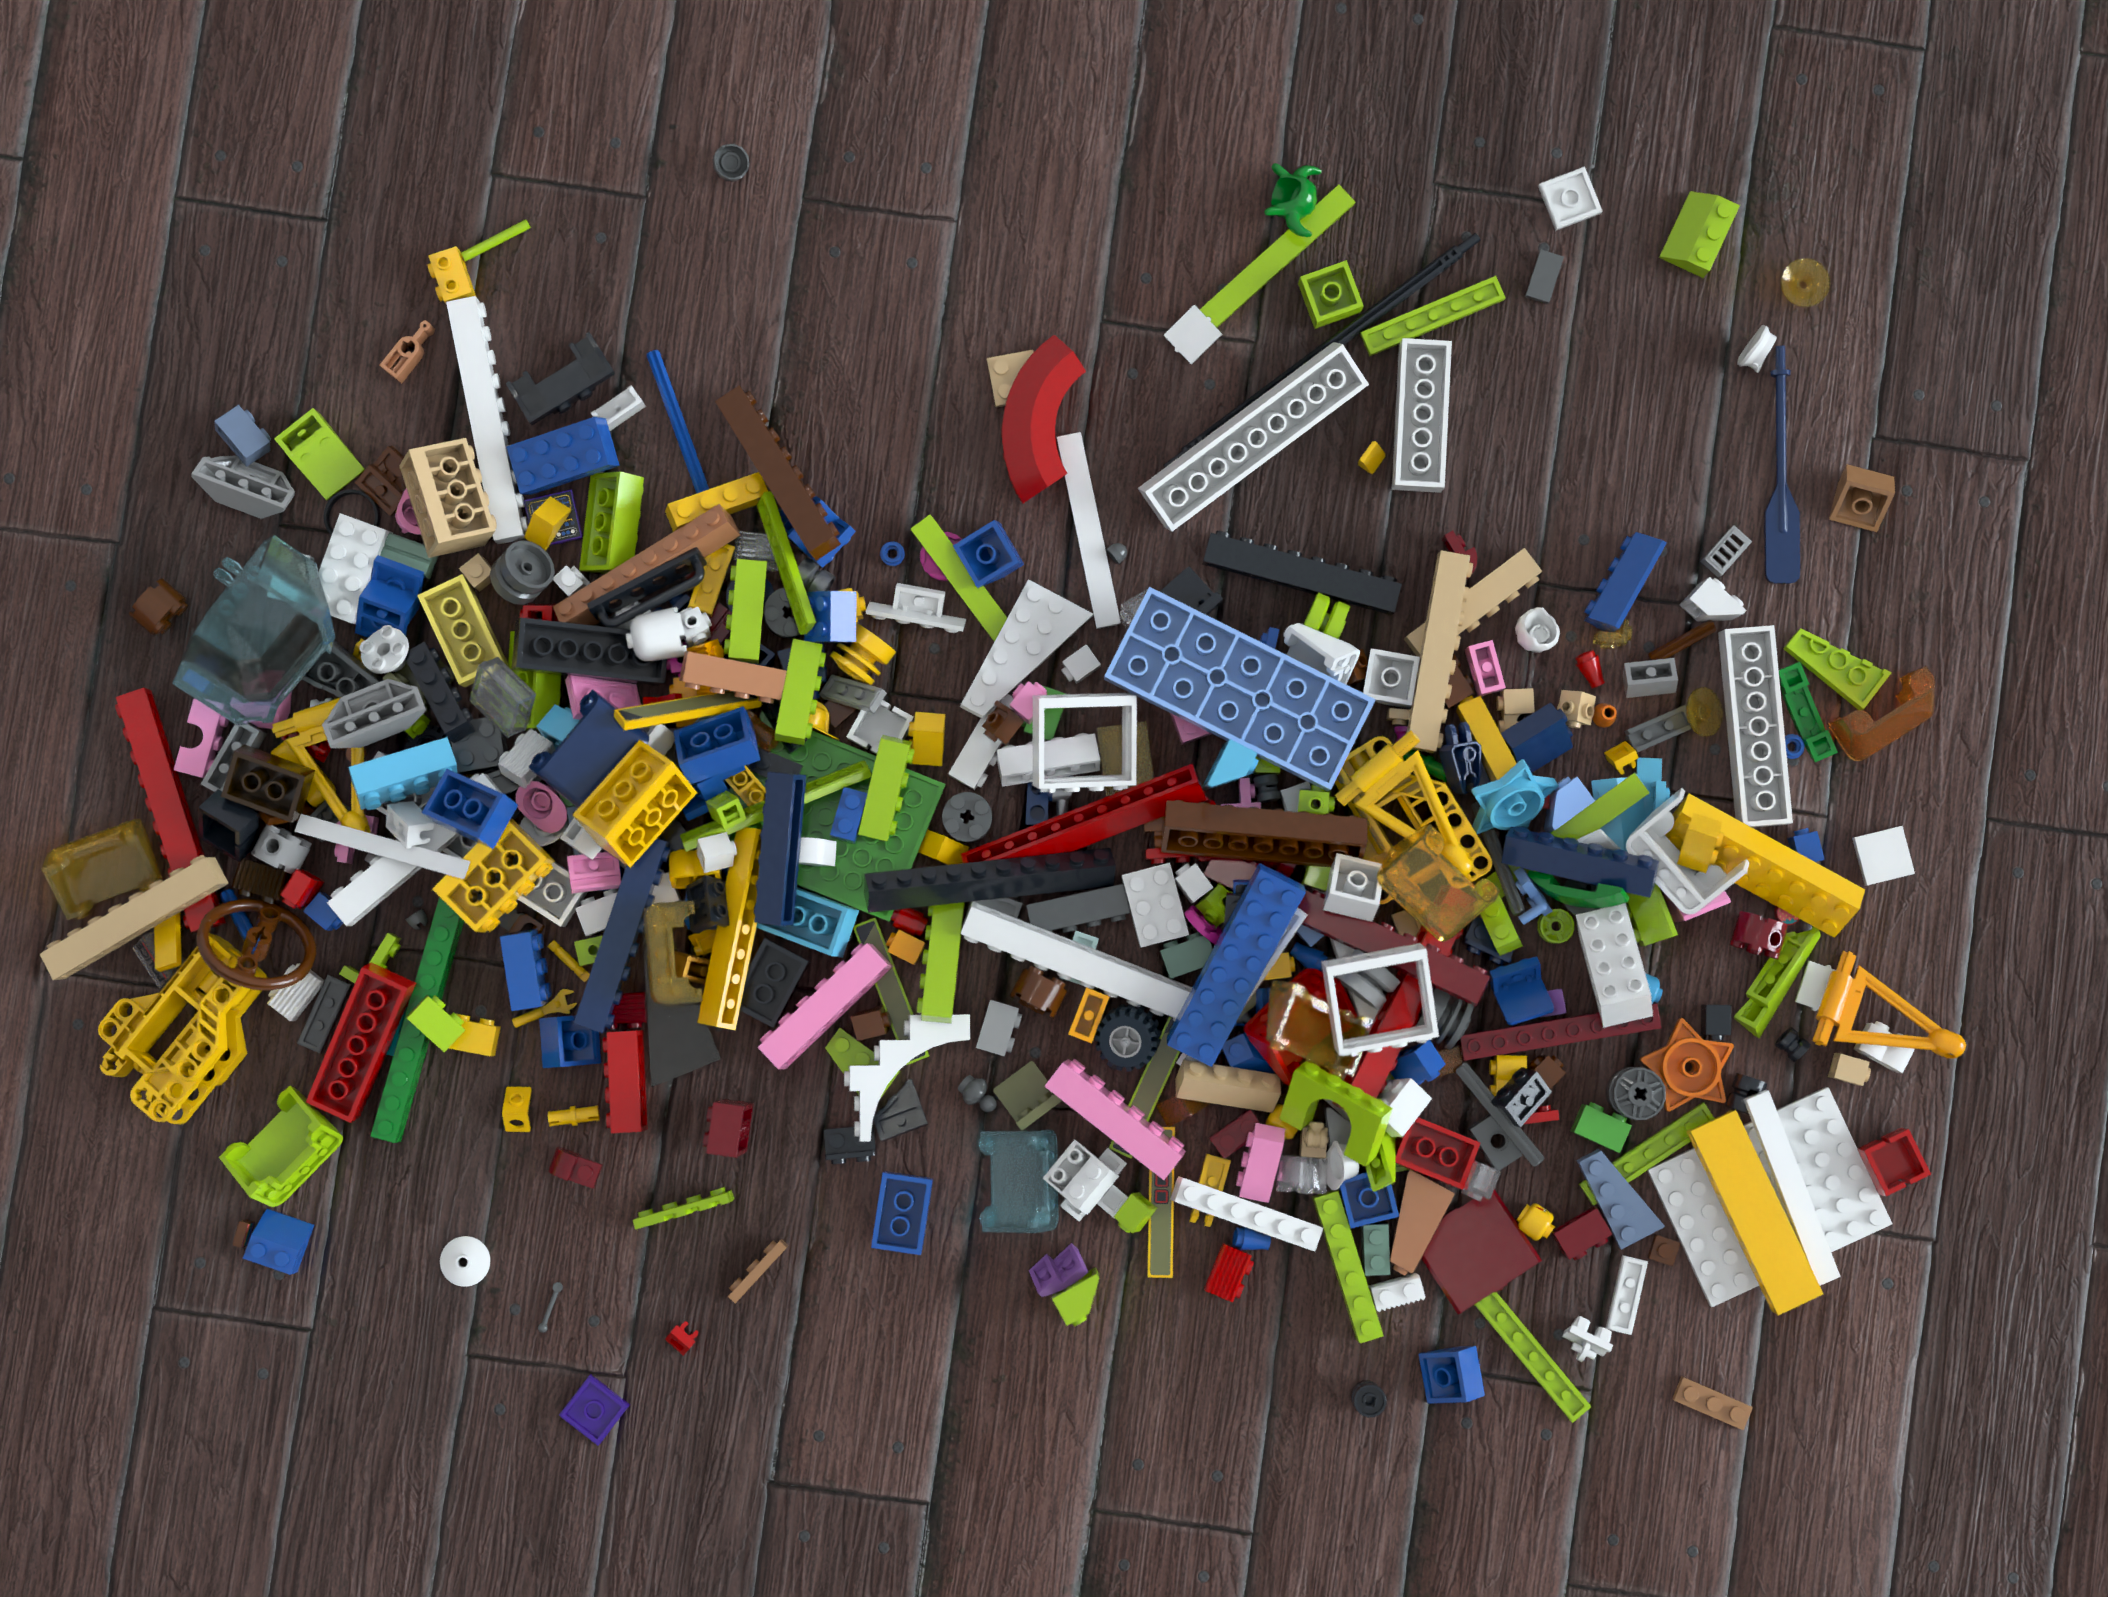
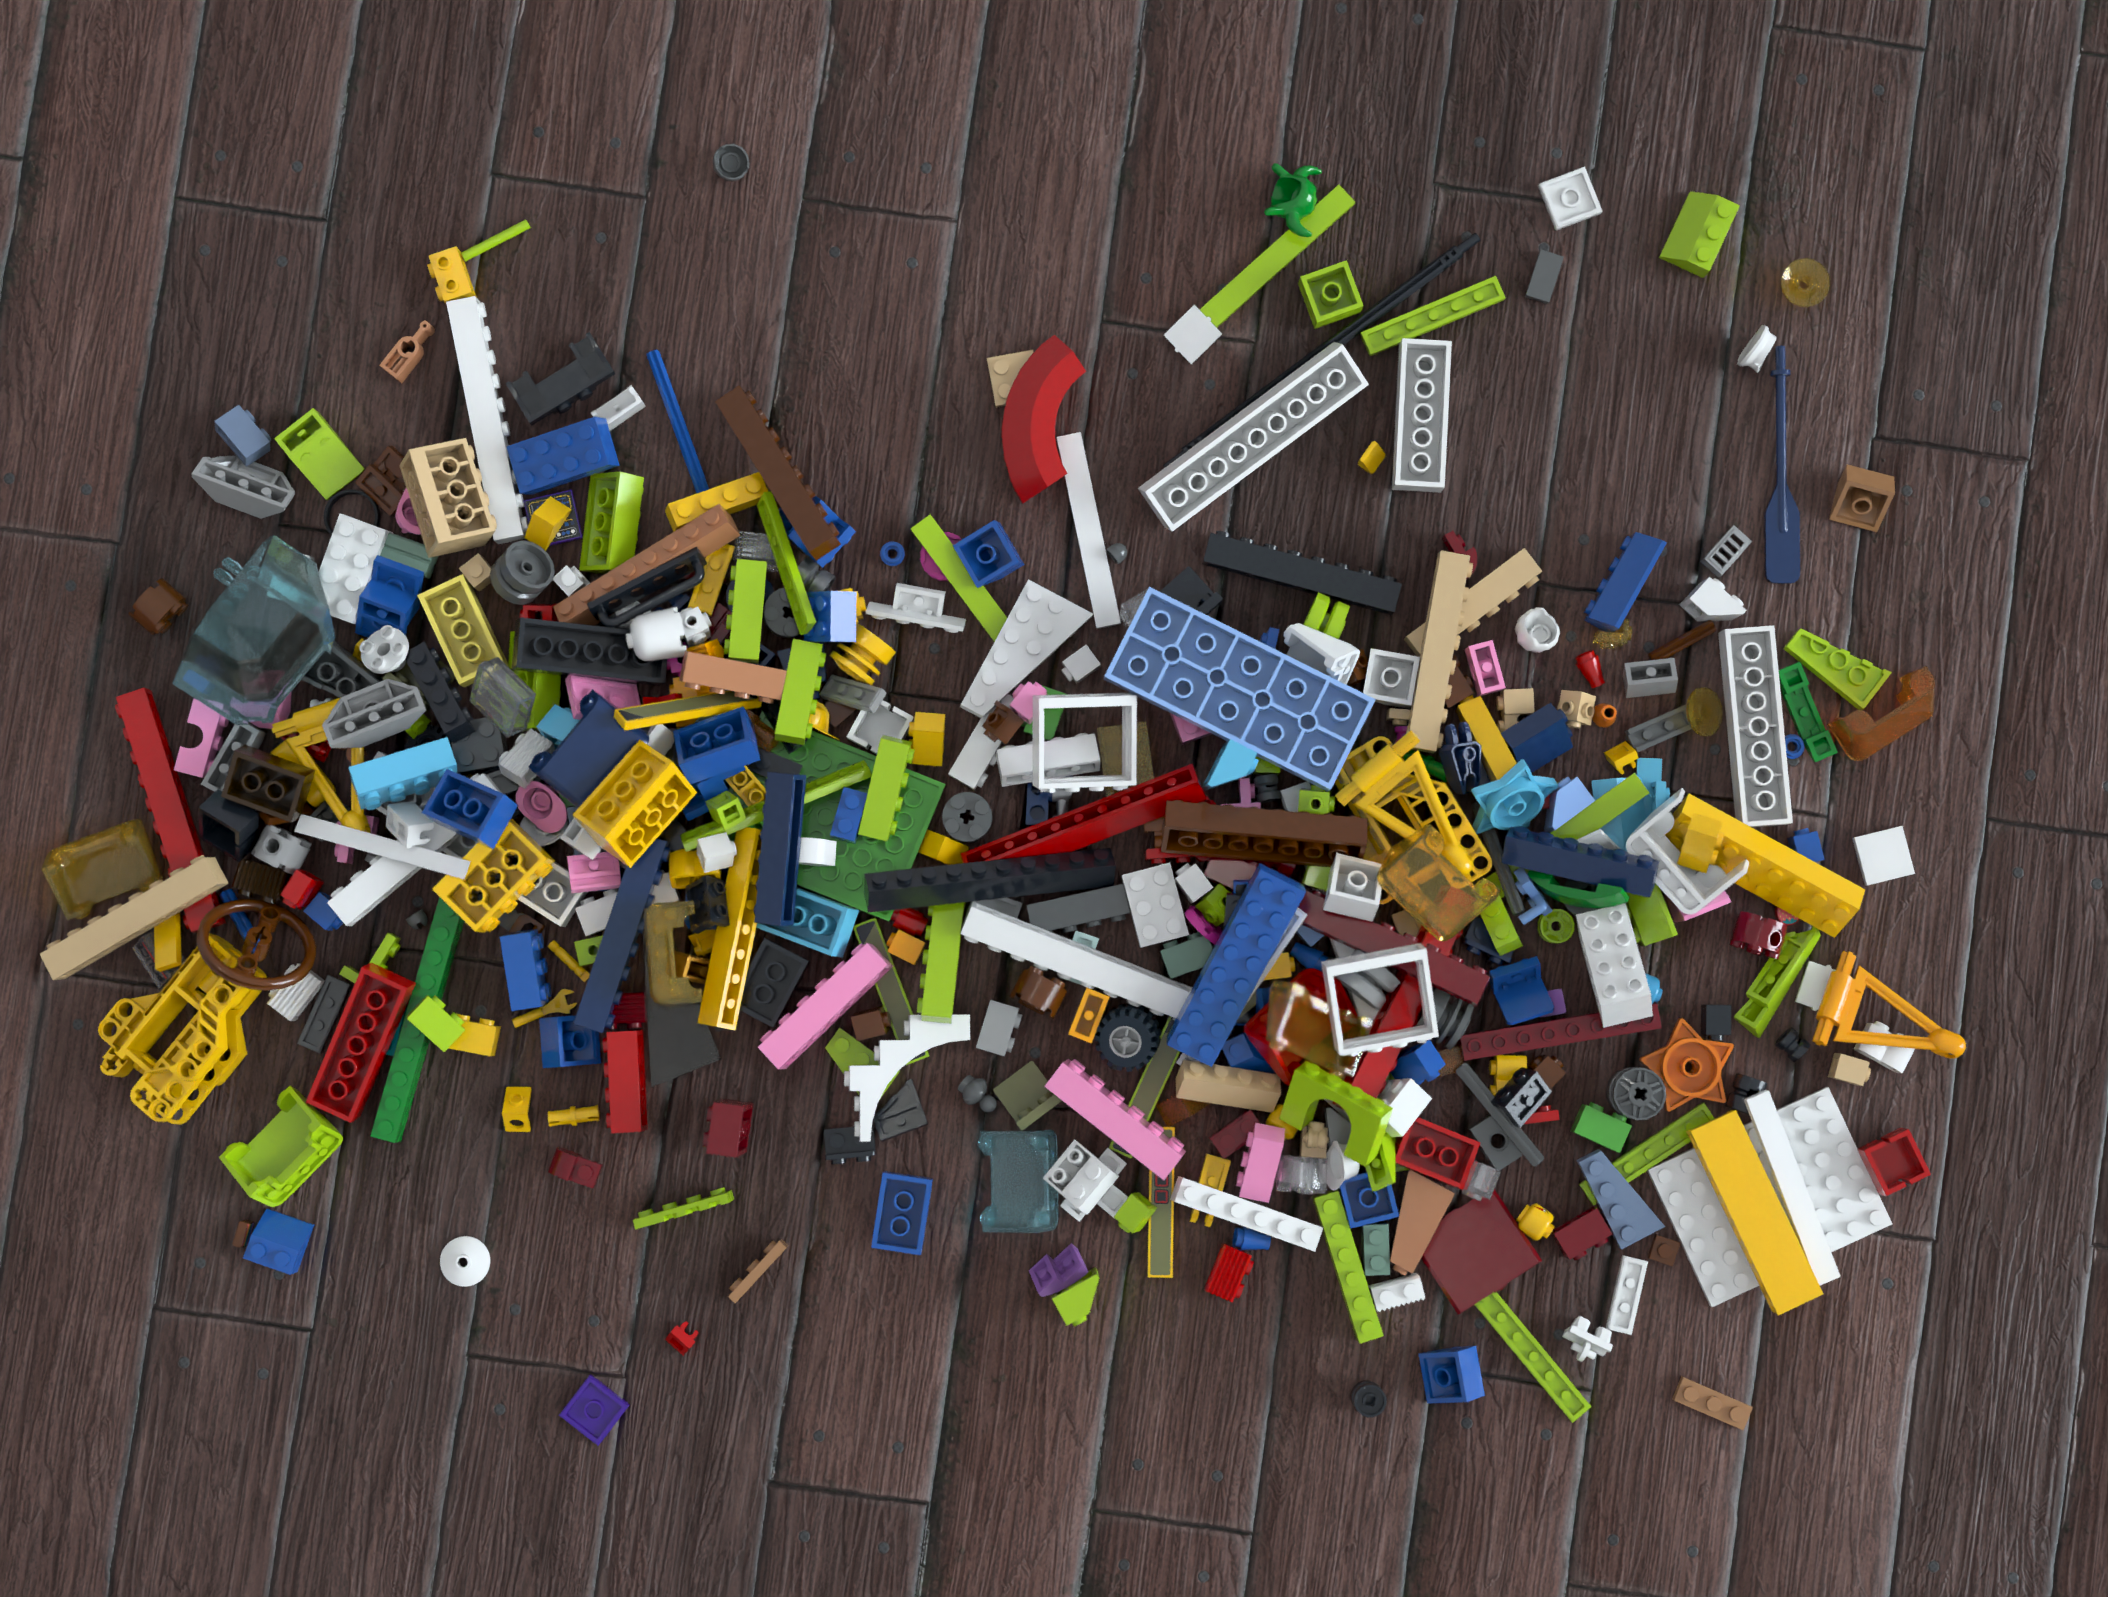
dark grey hinge [538,1282,563,1333] -> none

